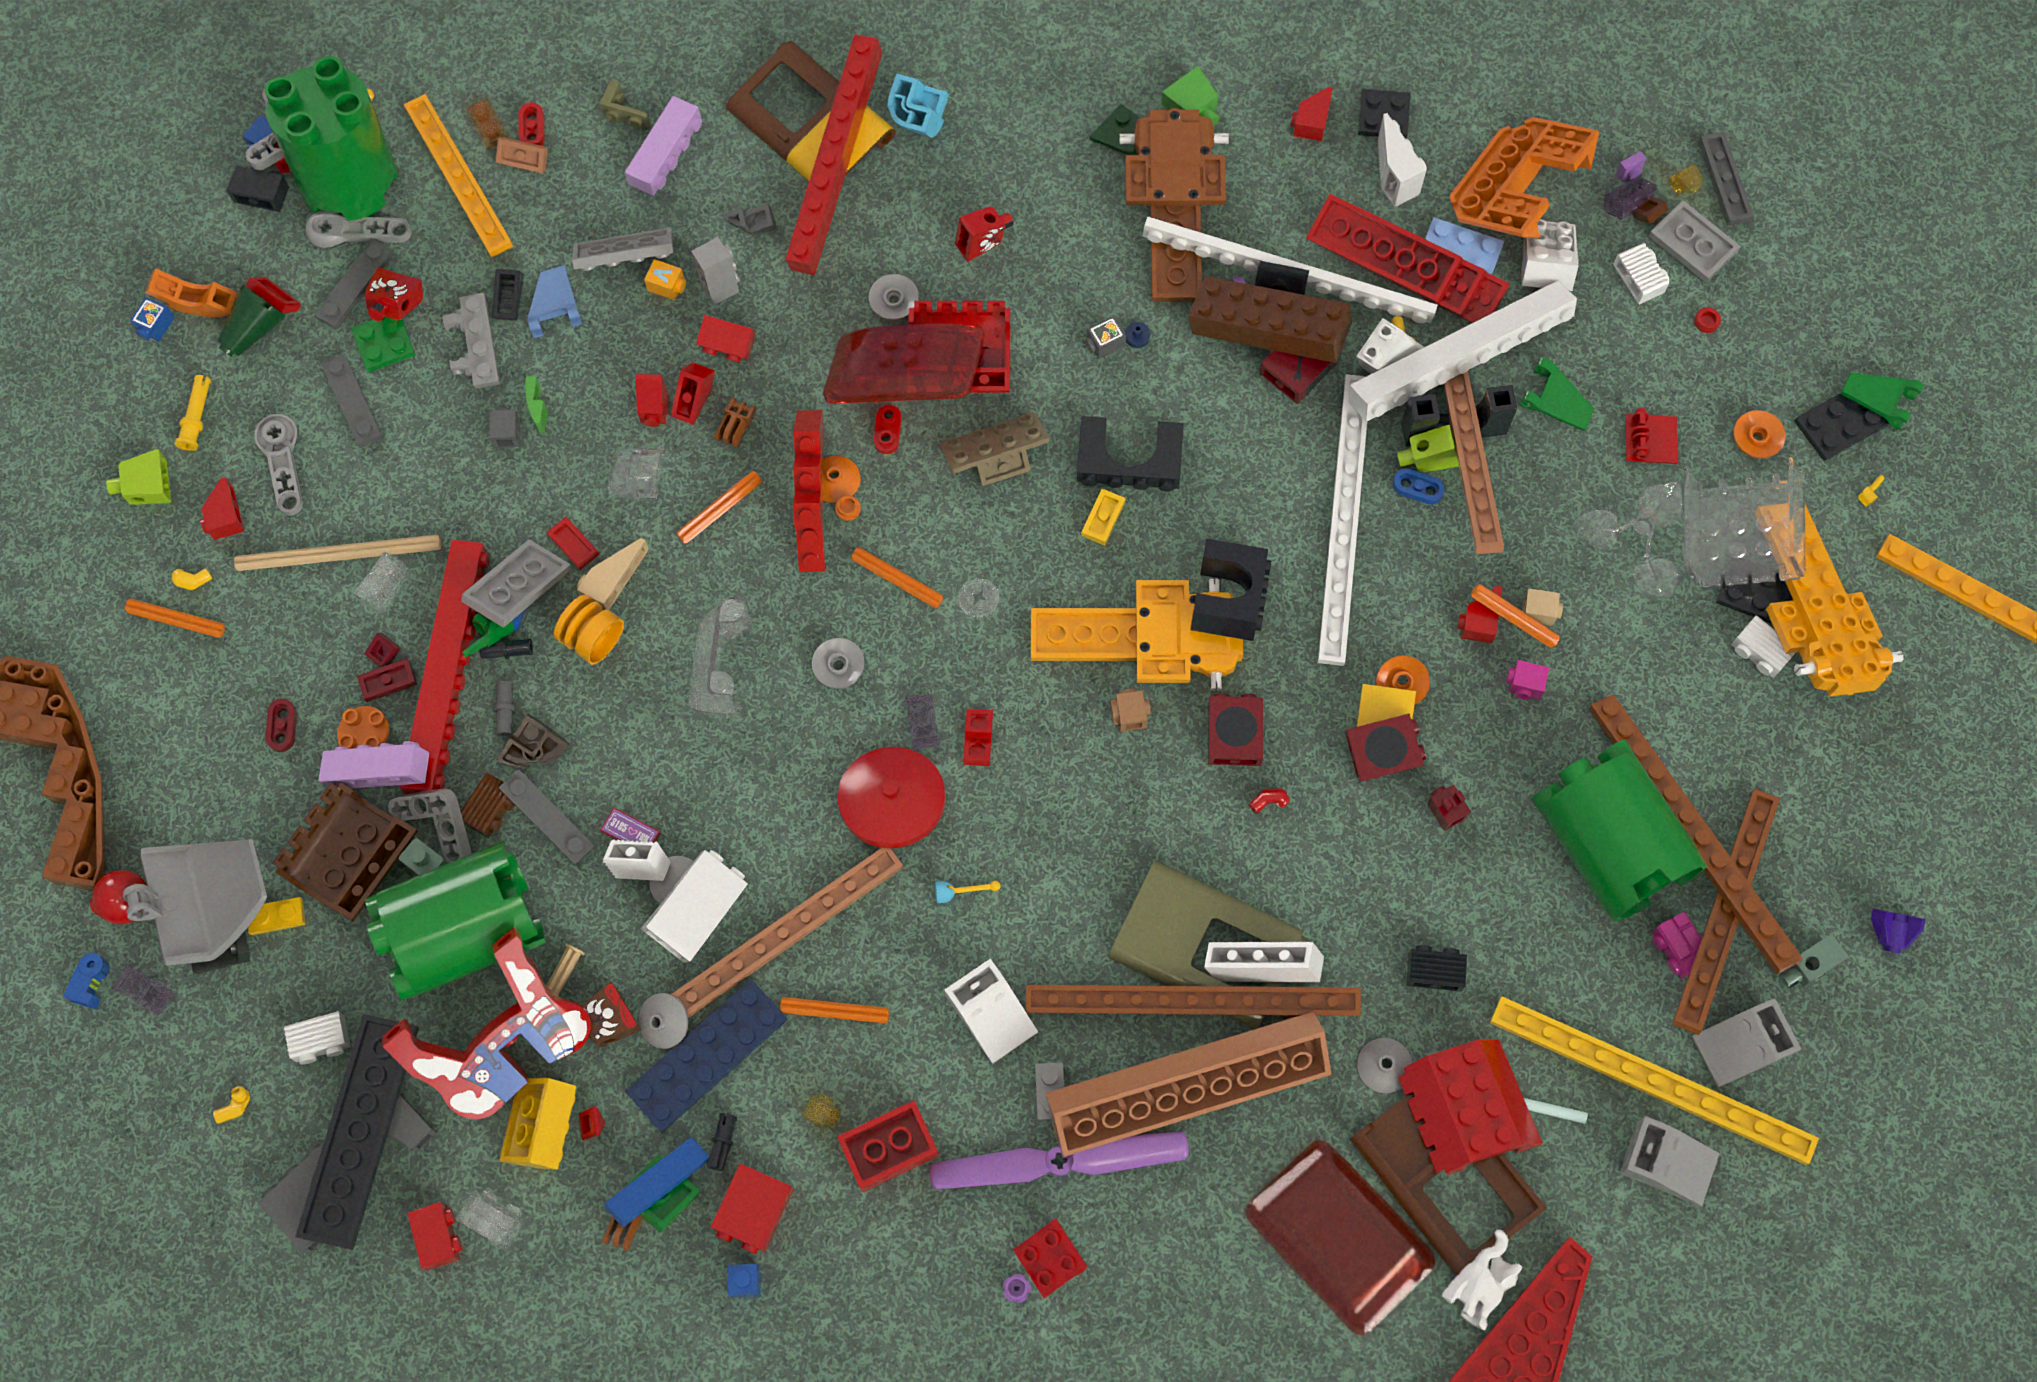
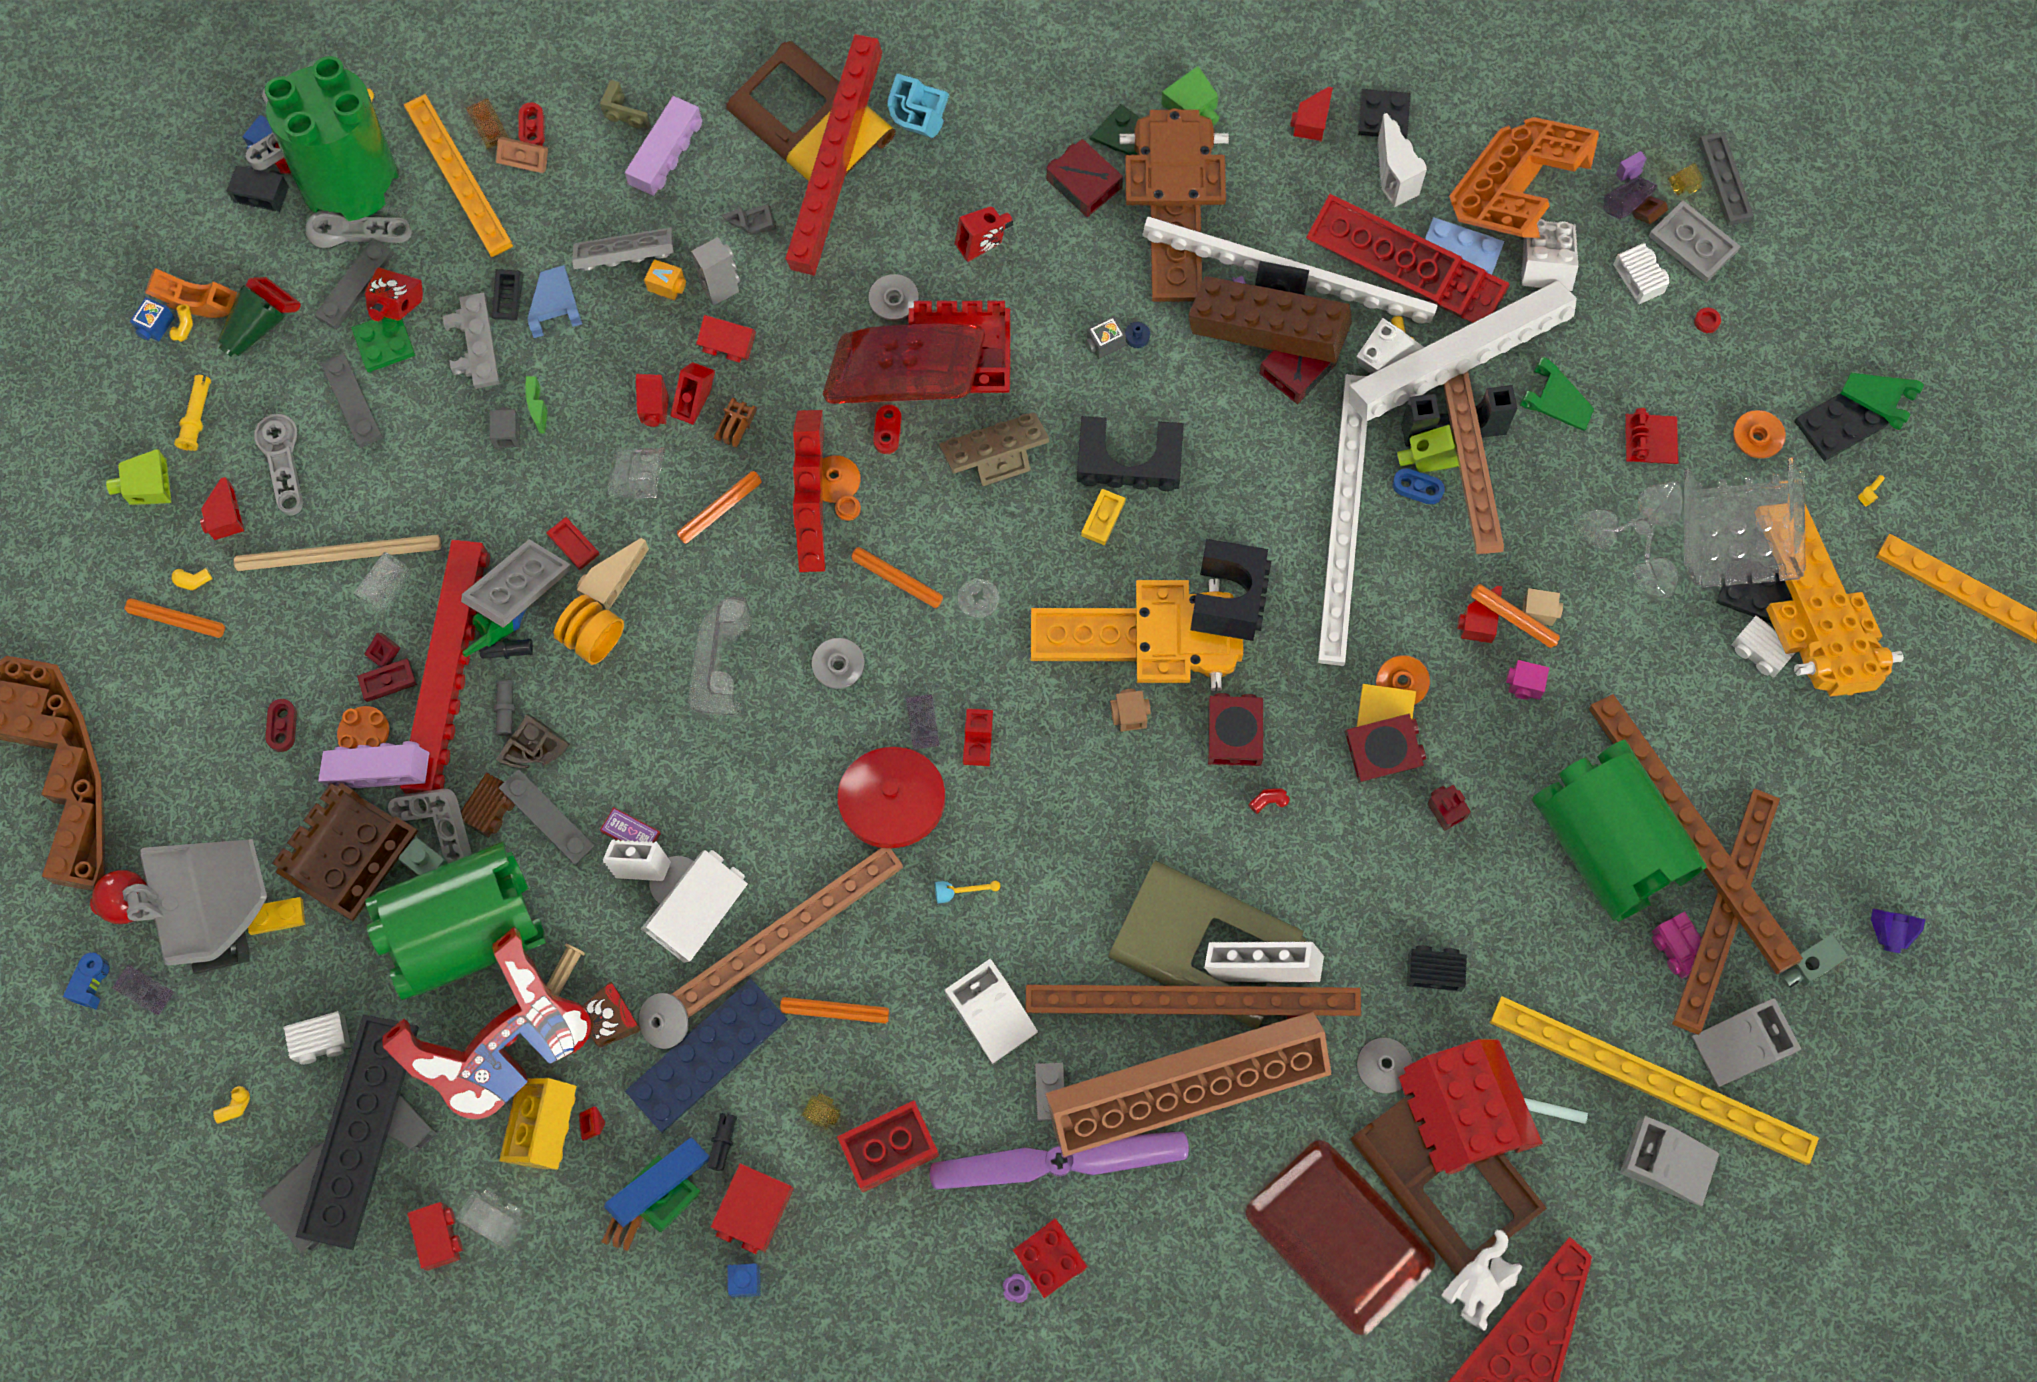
none -> yellow arm [169,304,193,342]
none -> dark red brick [1046,139,1123,218]

